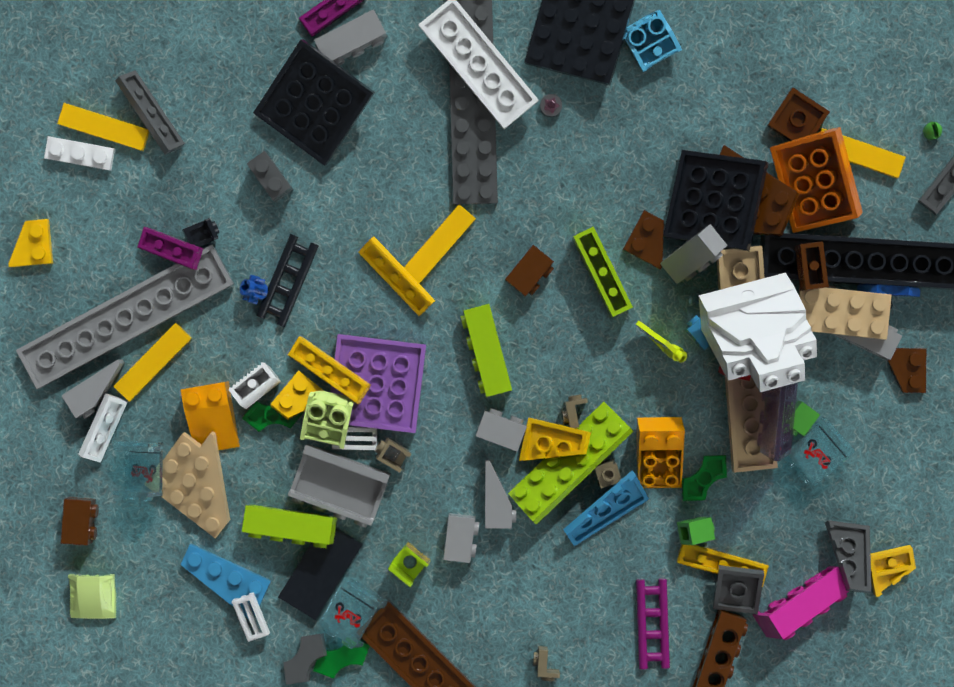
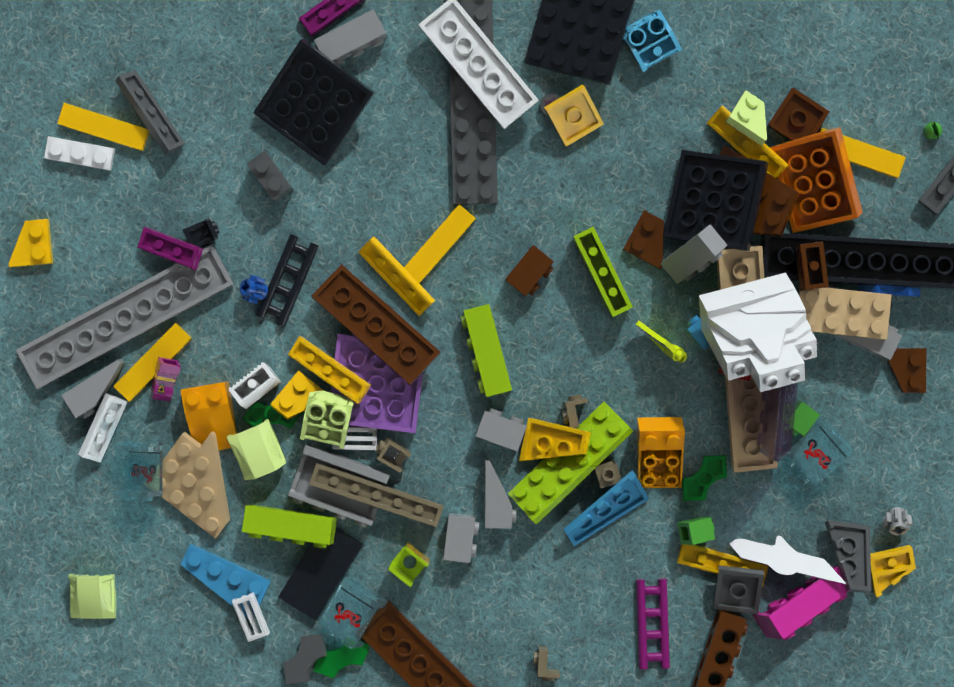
reddish brown brick [61,497,99,546] -> none
none -> magenta leg [151,357,181,402]
none -> yellowish green slope [227,419,286,480]
none -> dark tan plate [309,463,444,527]
none -> reddish brown plate [311,264,441,386]
none -> yellow plate [544,85,604,147]
none -> yellow tile [707,105,789,179]
none -> yellowish green wing [726,91,767,146]
none -> white sticker [730,536,846,584]
none -> light grey gear [883,507,912,535]

